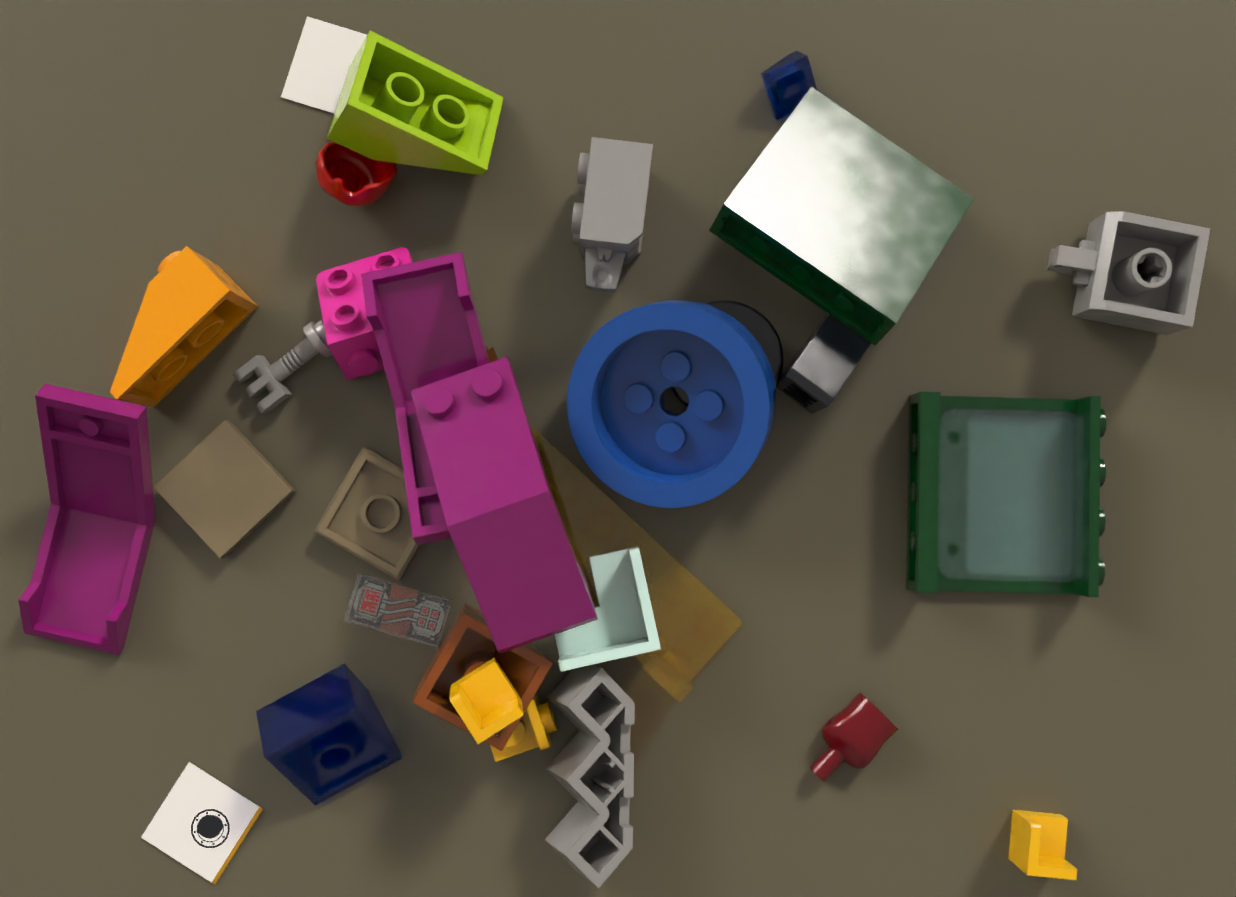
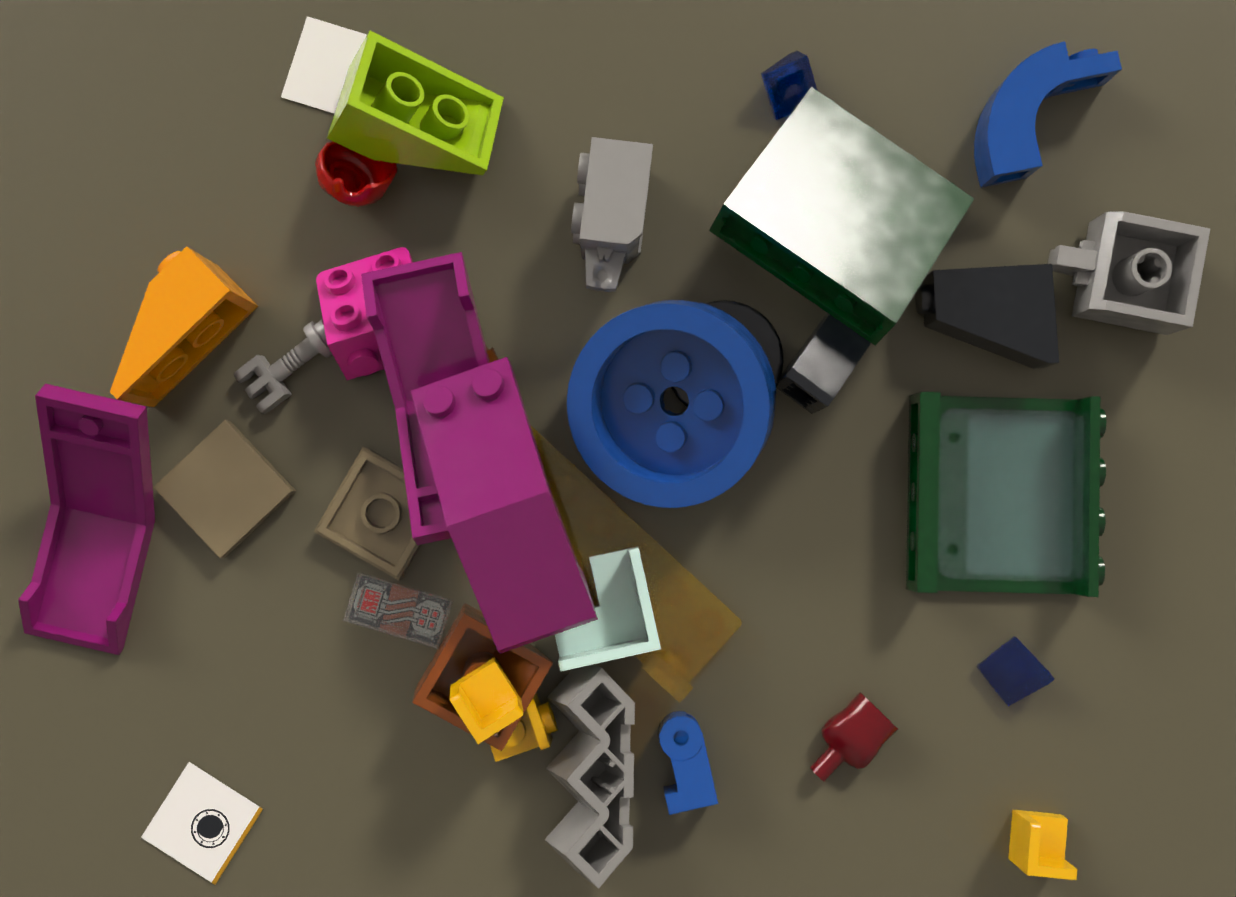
clear blue slope [256,664,402,806] -> none
none -> blue leg [658,711,718,815]
none -> black slope [915,264,1059,369]
none -> blue arch [974,41,1122,188]
none -> clear blue slope [976,636,1055,706]

